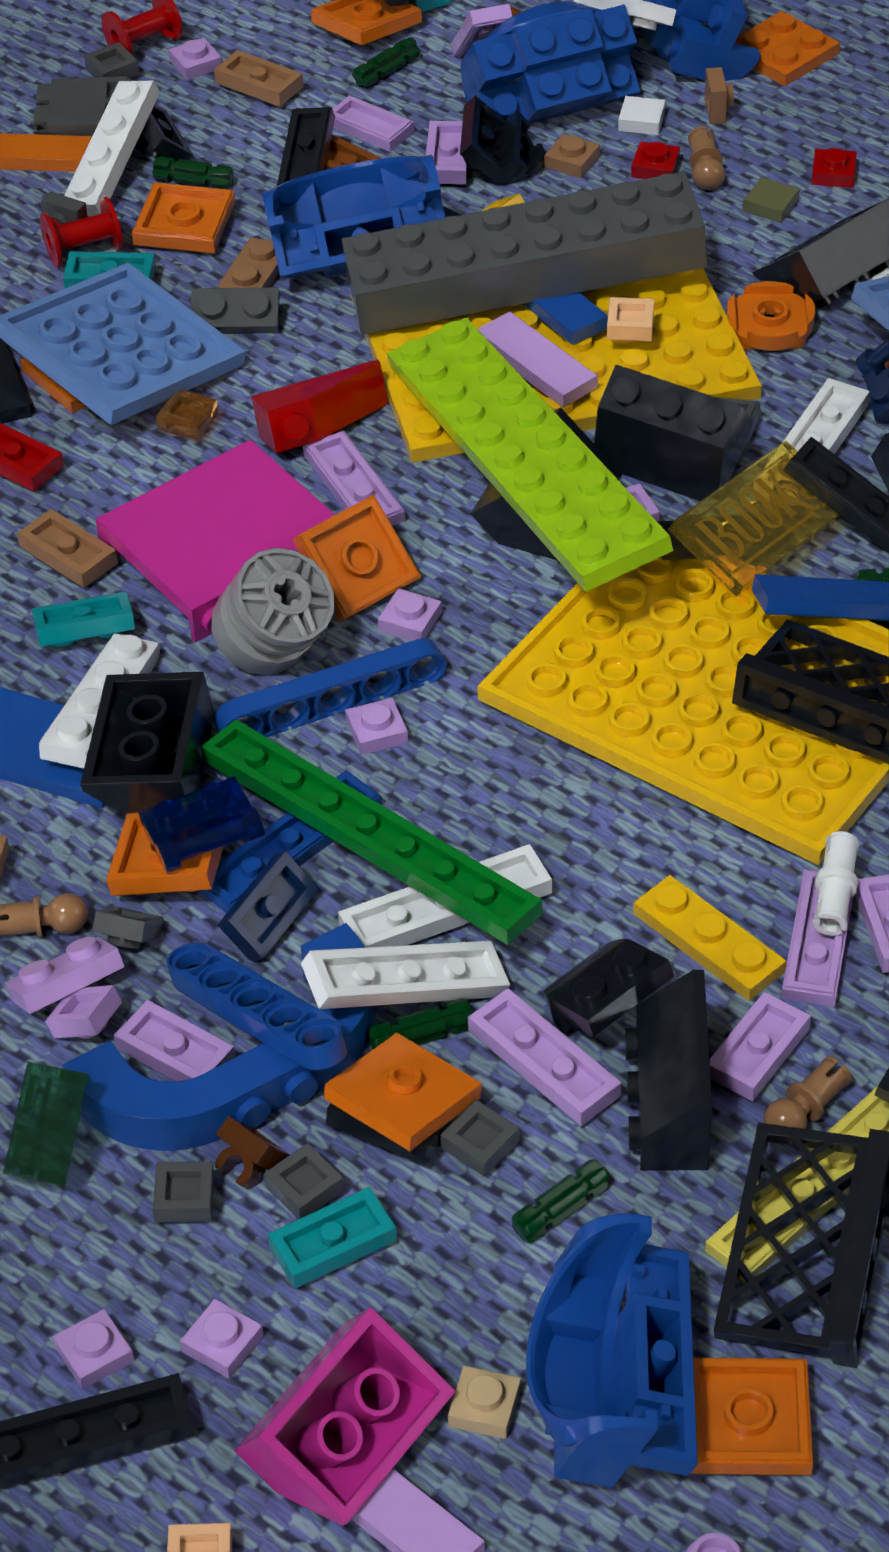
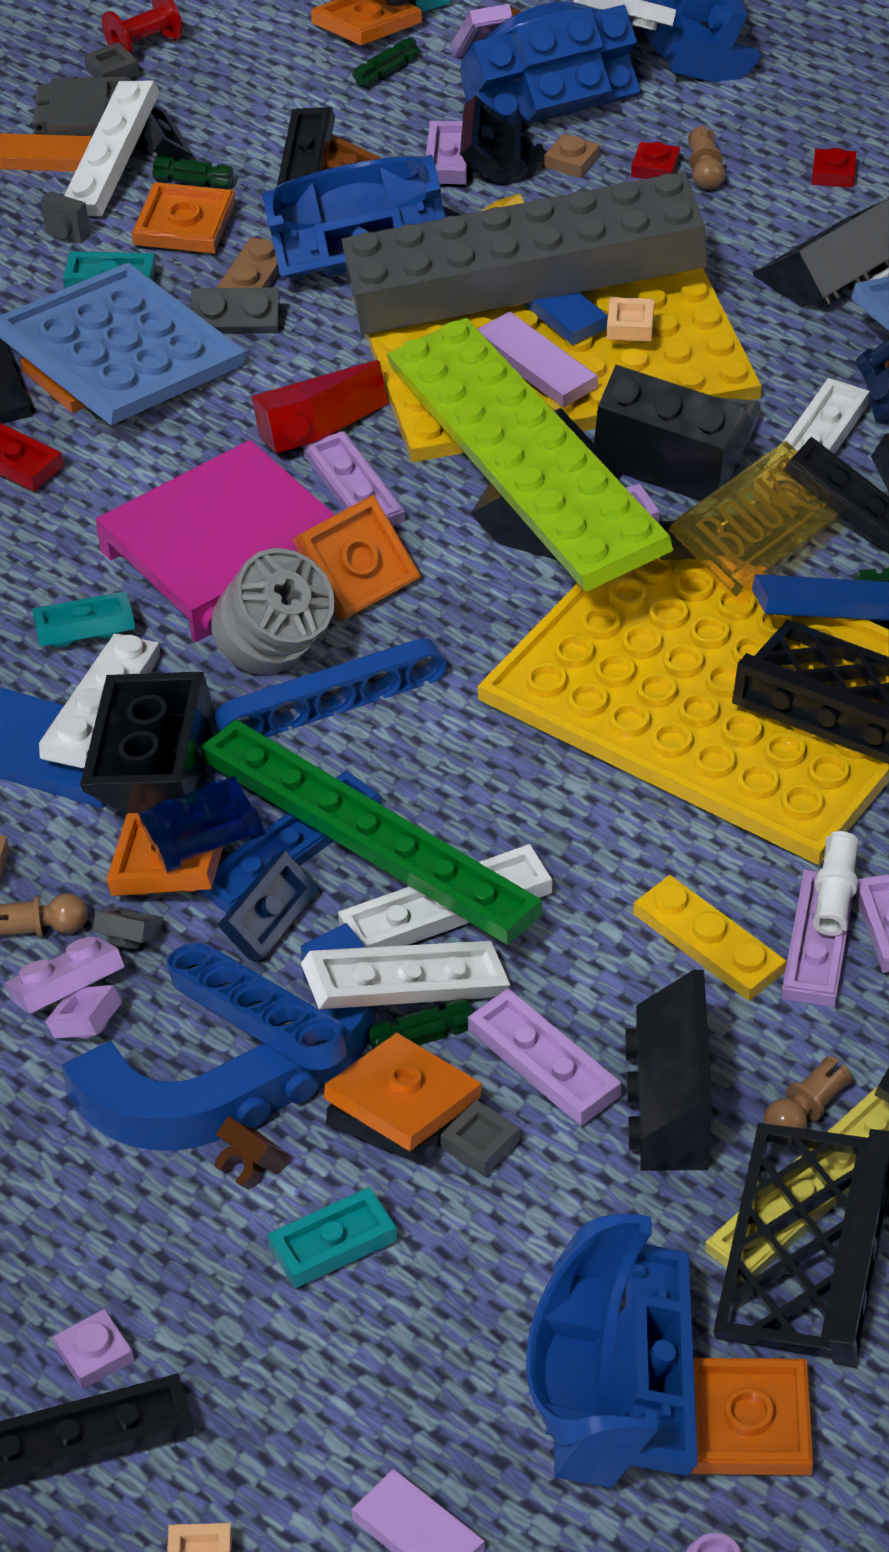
clear green hinge [3,1062,90,1186] -> none
medium nougat plate [17,509,118,588] -> none
red piece [40,196,123,268] -> none
lavender plate [114,999,235,1081] -> none
dark grey plate [153,1162,215,1222] -> none
clear orange plate [156,390,218,441] -> none
lavender plate [168,38,222,80] -> none
lavender plate [180,1299,264,1378] -> none
medium nougat plate [214,50,304,107] -> none
dark pink slope [234,1307,456,1526] -> none
dark grey plate [264,1143,345,1219] -> none
lavender tile [333,95,415,152] -> none
lavender plate [345,698,408,755] -> none
lavender plate [378,588,442,641] -> none
tan plate [448,1365,521,1439] -> none
dark green axle [512,1159,610,1243] -> none
black slope [543,939,674,1037] -> none
white tile [618,96,666,135] -> none
medium nougat plate [704,67,734,124] -> none
lavender plate [709,992,811,1102] -> none
orange plate [727,281,815,351] -> none
orange plate [735,11,840,86] -> none
olive tile [743,177,800,223] -> none

